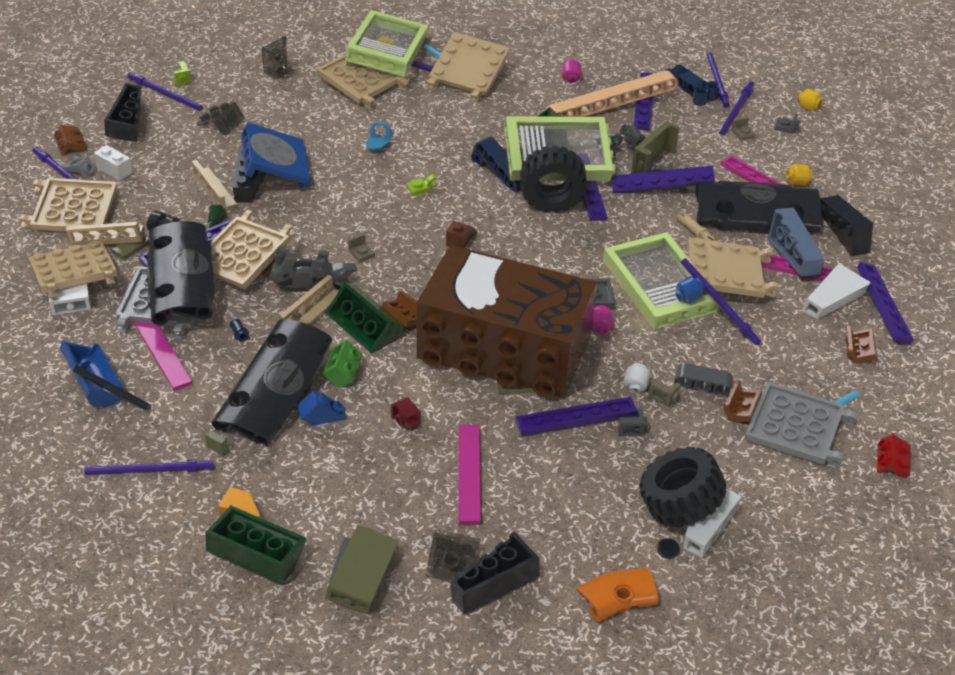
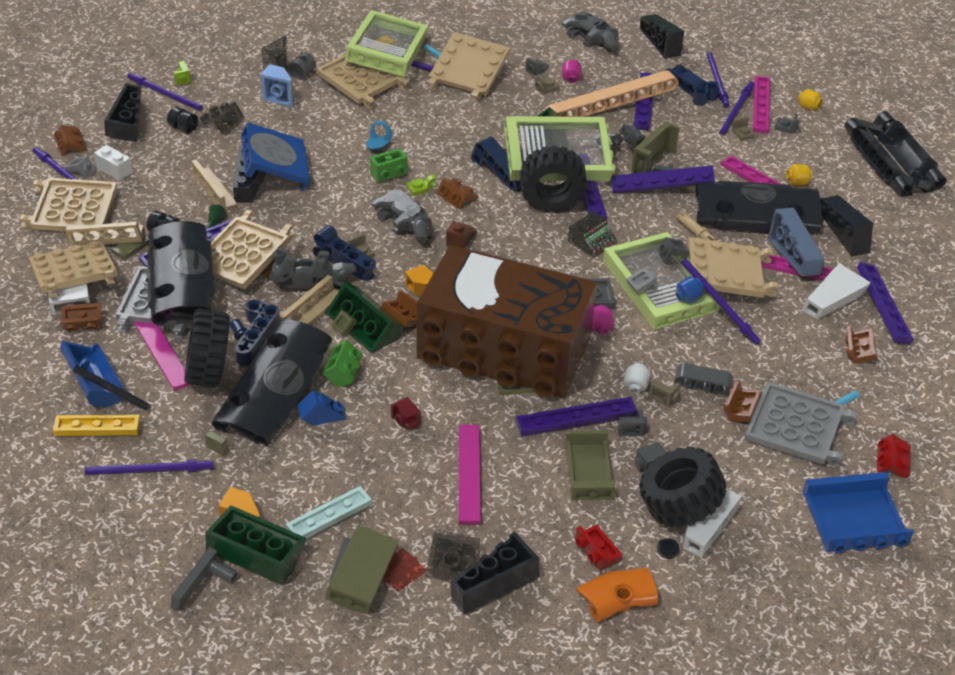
none -> yellow plate [53,415,140,436]
none -> dark orange bracket [60,303,102,332]
none -> black wheel [167,106,199,134]
none -> dark grey piece [171,547,237,611]
none -> black tyre [184,309,230,388]
none -> dark blue beam [235,300,280,366]
none -> light blue slope [261,64,293,107]
none -> light aqua plate [286,486,372,539]
none -> dark grey wheel [288,52,316,80]
none -> dark blue piece [313,225,376,281]
none -> olive tile [331,310,357,336]
none -> bright green brick [370,148,408,183]
none -> dark grey animal [371,190,433,243]
none -> clear red piece [383,548,427,592]
none -> light orange slope [405,265,433,296]
none -> dark orange bracket [437,178,479,209]
none -> dark grey bracket [526,58,549,76]
none -> dark tan bracket [535,74,560,94]
none -> dark grey animal [562,11,619,51]
none -> olive panel [566,430,615,500]
none -> clear smoke slope [568,211,617,258]
none -> red bracket [575,524,623,570]
none -> light grey bracket [626,267,657,294]
none -> dark grey brick [634,442,666,472]
none -> black wedge [639,14,684,59]
none -> dark grey bracket [657,237,690,262]
none -> dark pink tile [752,76,770,134]
none -> blue panel [802,472,914,553]
none -> black panel [844,111,947,197]

